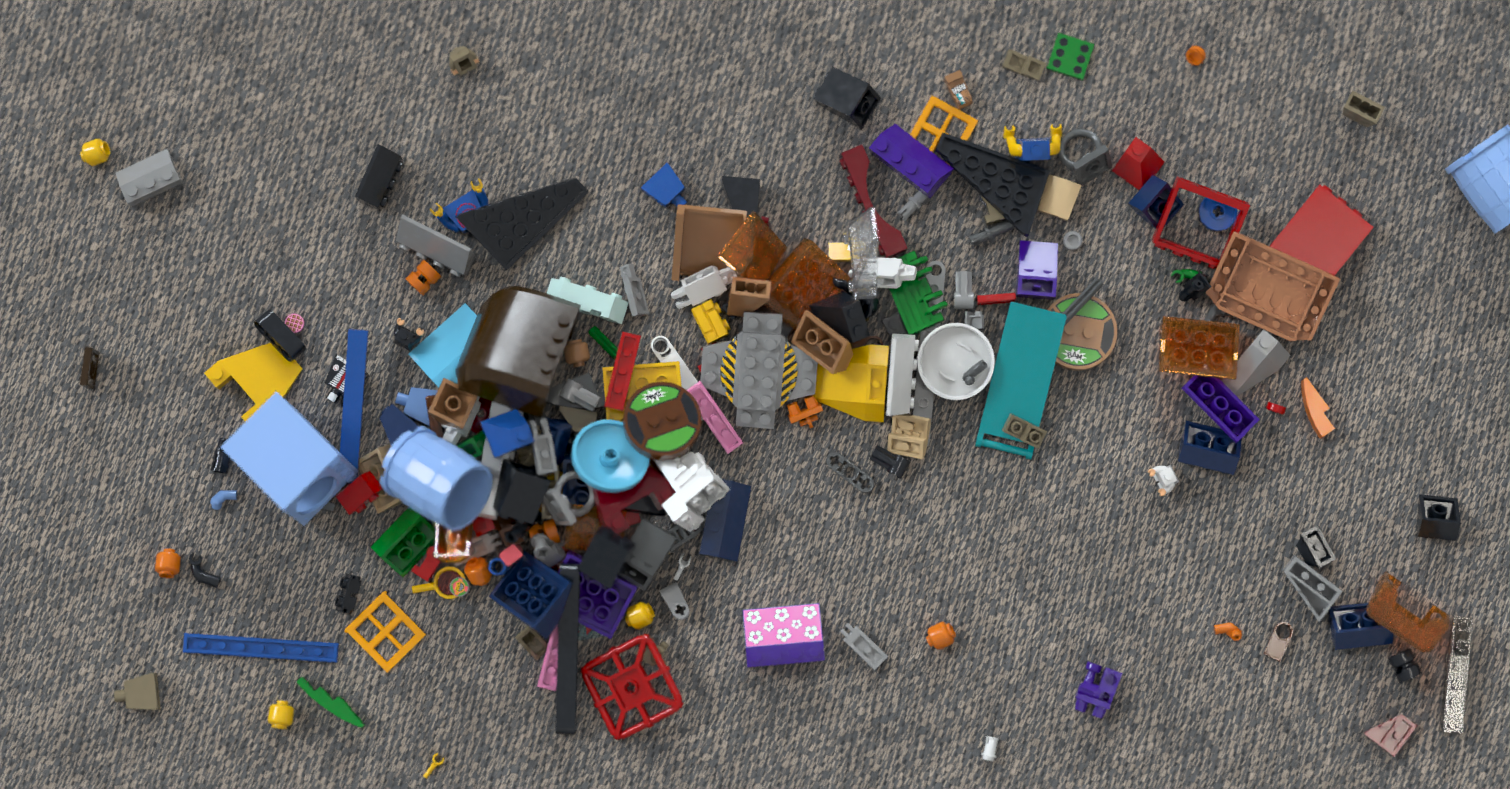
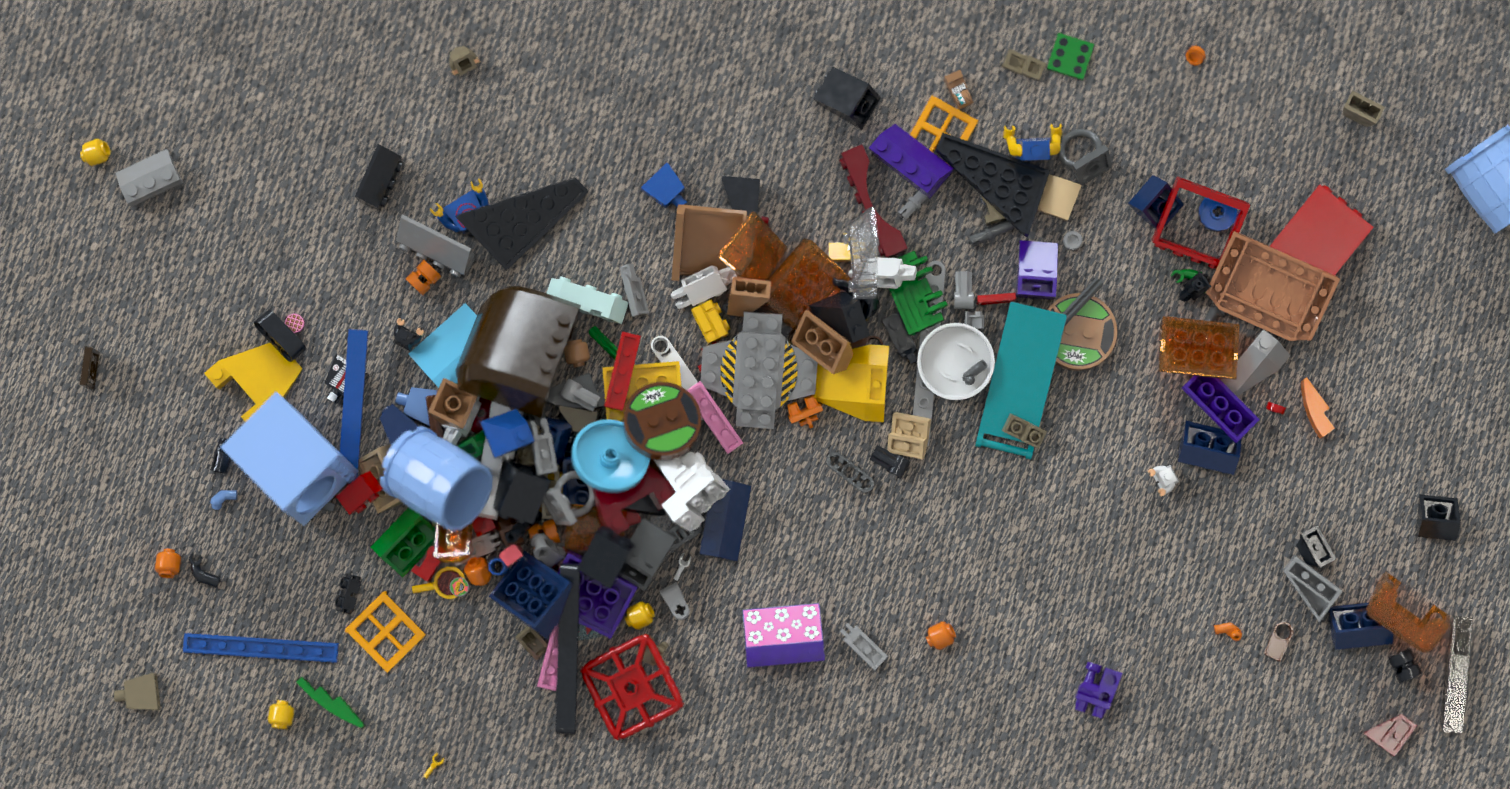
white slope [886,333,919,416] -> none
white pin [981,736,999,762] -> none
red slope [1112,137,1164,190] -> none

